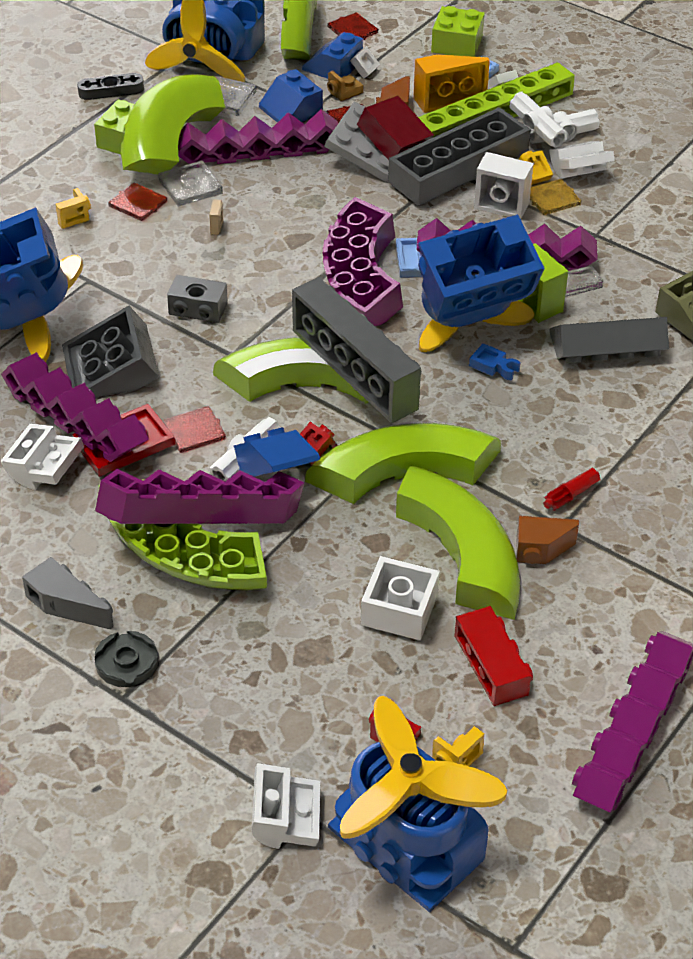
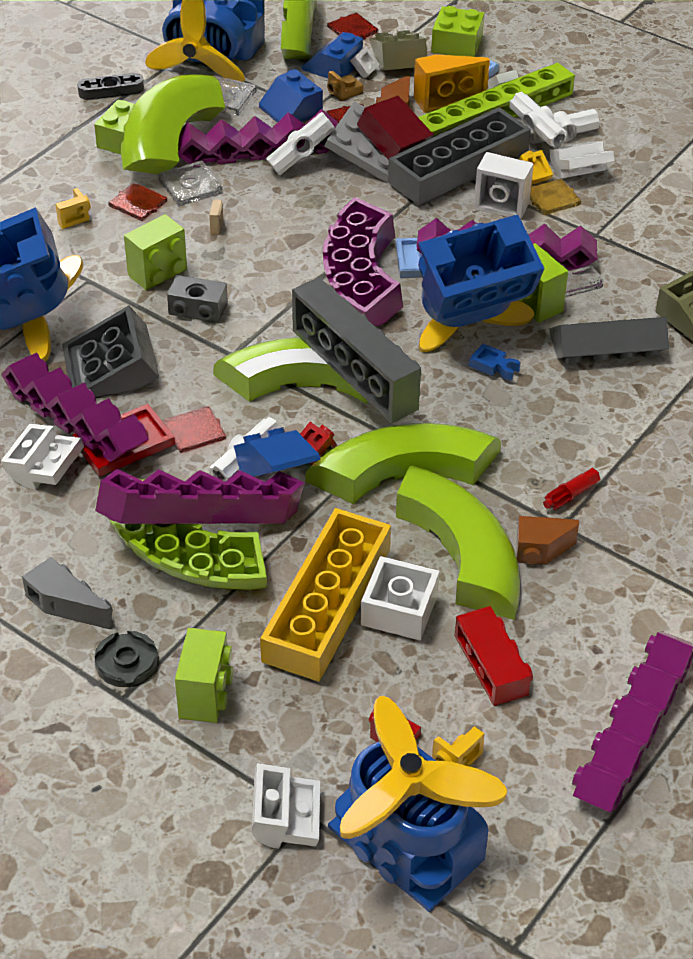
none -> lime brick [124,214,187,291]
none -> lime brick [175,627,234,723]
none -> yellow brick [260,508,391,682]
none -> white piece [266,112,335,175]
none -> olive slope [369,30,427,70]

